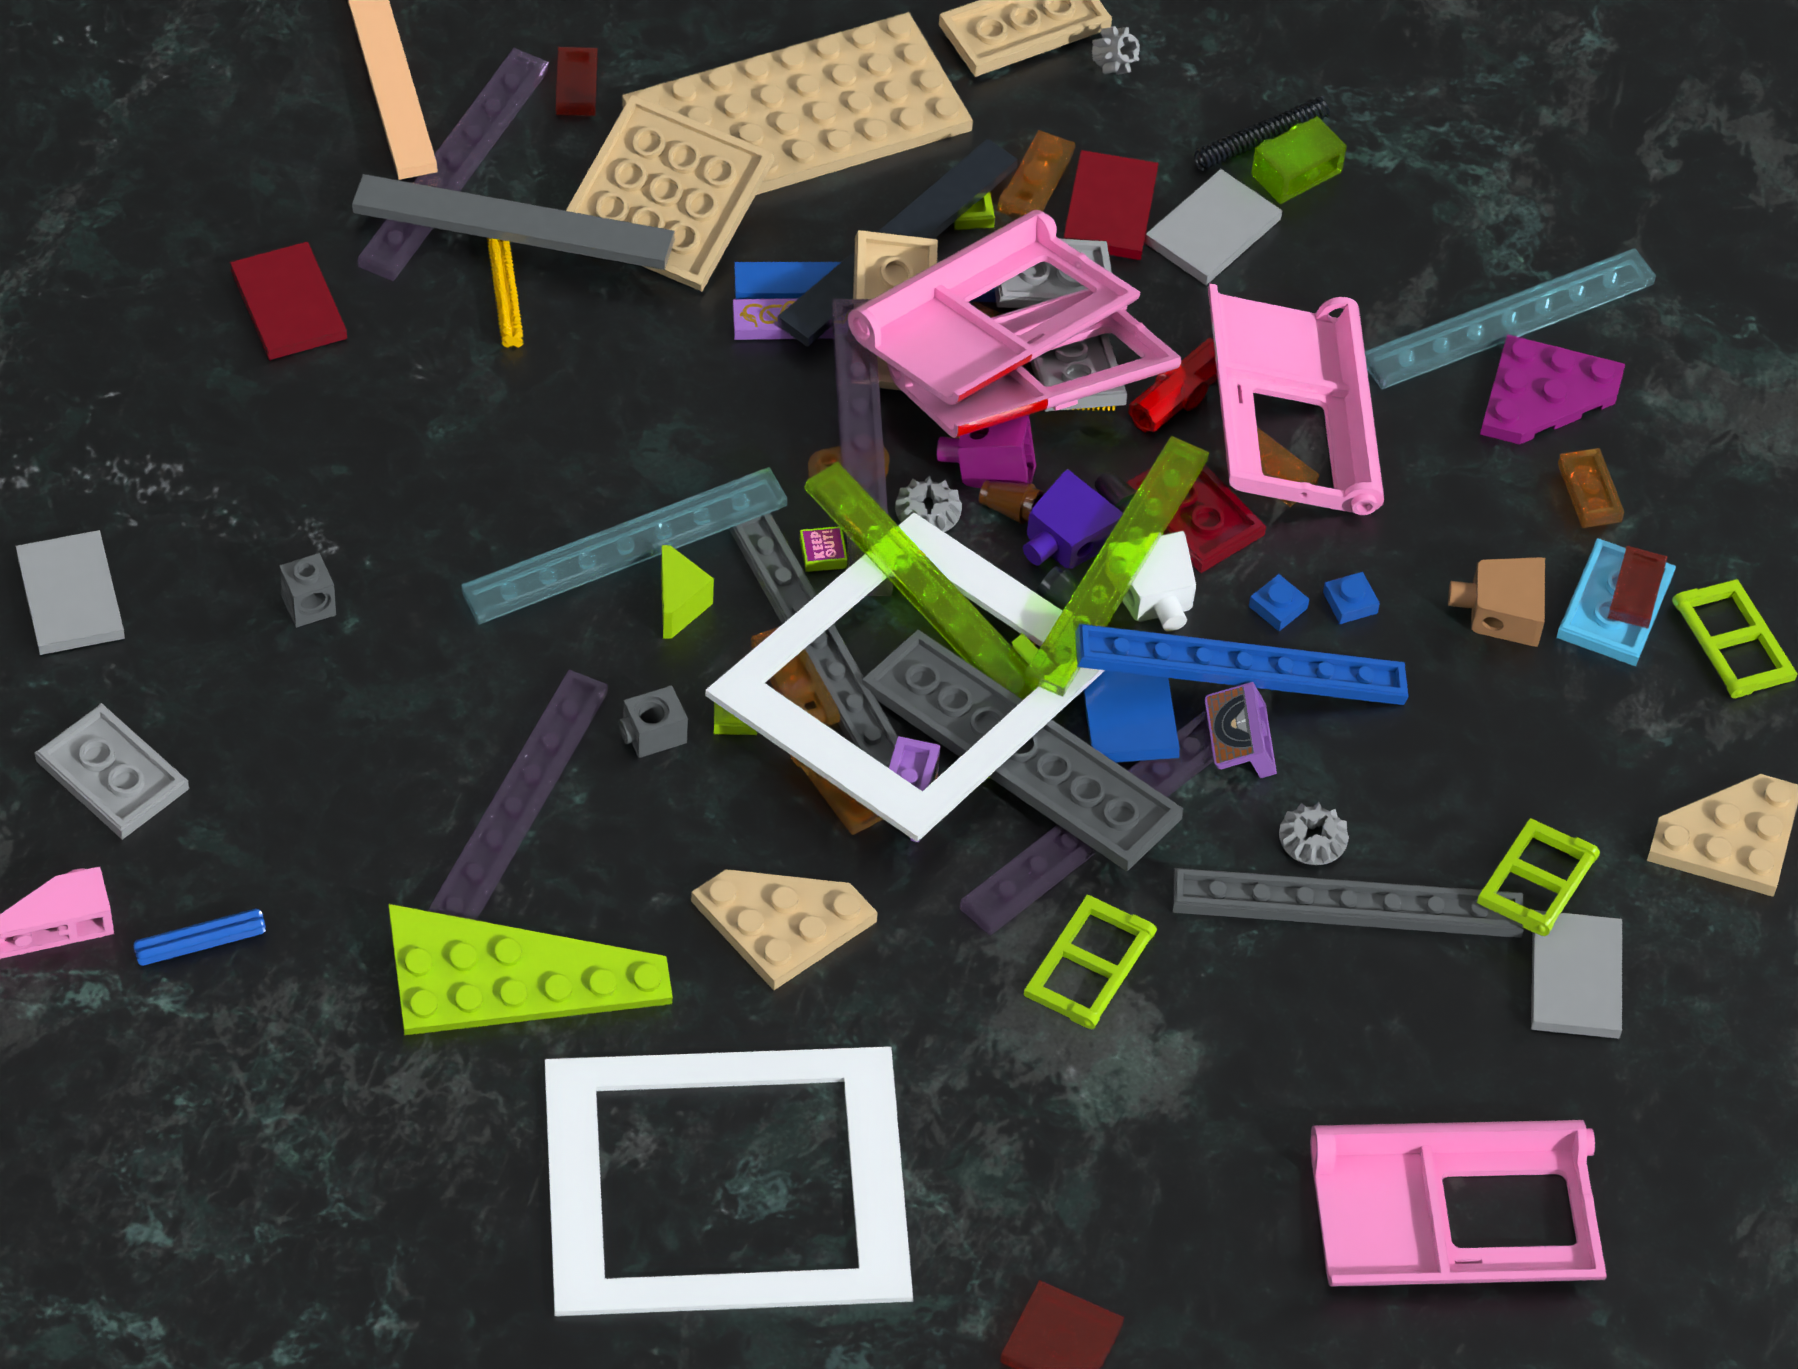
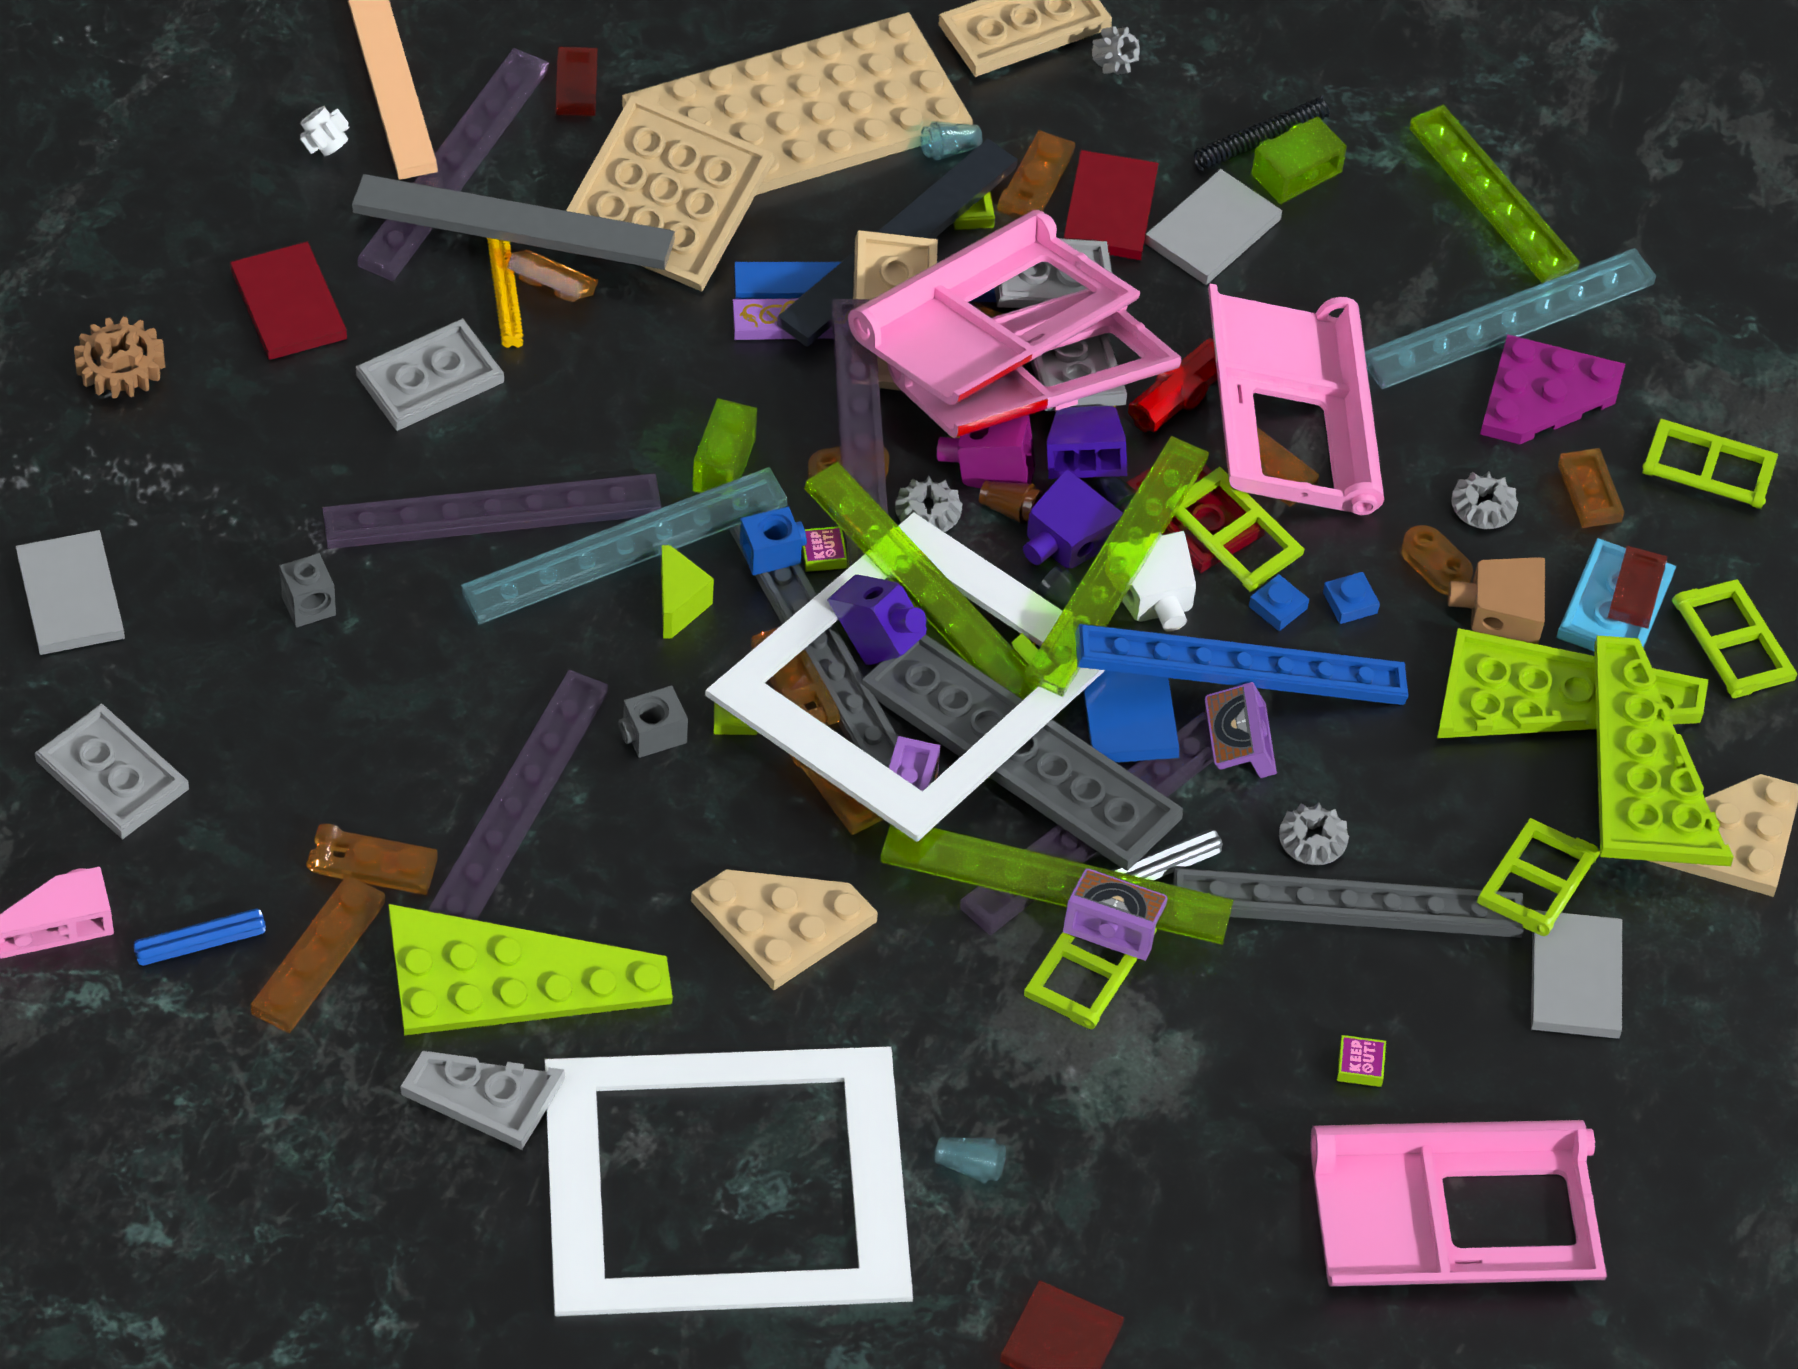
none -> medium nougat gear [74,317,165,398]
none -> clear orange plate [251,875,385,1034]
none -> white gear [300,106,349,156]
none -> clear orange plate [306,824,438,895]
none -> clear purple tile [323,473,661,549]
none -> light grey tile [356,319,504,431]
none -> light grey wing [401,1051,565,1150]
none -> clear orange plate [507,250,598,302]
none -> clear neon green brick [692,398,757,501]
none -> blue brick [740,506,807,576]
none -> dark purple torso [827,574,927,665]
none -> clear neon green tile [881,824,1234,945]
none -> clear light blue cone [920,121,982,161]
none -> clear light blue cone [935,1137,1006,1183]
none -> dark purple torso [1047,406,1127,479]
none -> medium lavender panel [1063,869,1168,961]
none -> axle [1104,829,1223,886]
none -> lime window [1165,467,1305,592]
none -> tile [1337,1035,1386,1087]
none -> clear orange plate [1402,525,1473,595]
none -> clear neon green plate [1409,104,1580,286]
none -> lime wing [1437,628,1708,738]
none -> light grey gear [1452,471,1518,529]
none -> lime wing [1594,635,1734,867]
none -> lime window [1642,418,1778,509]

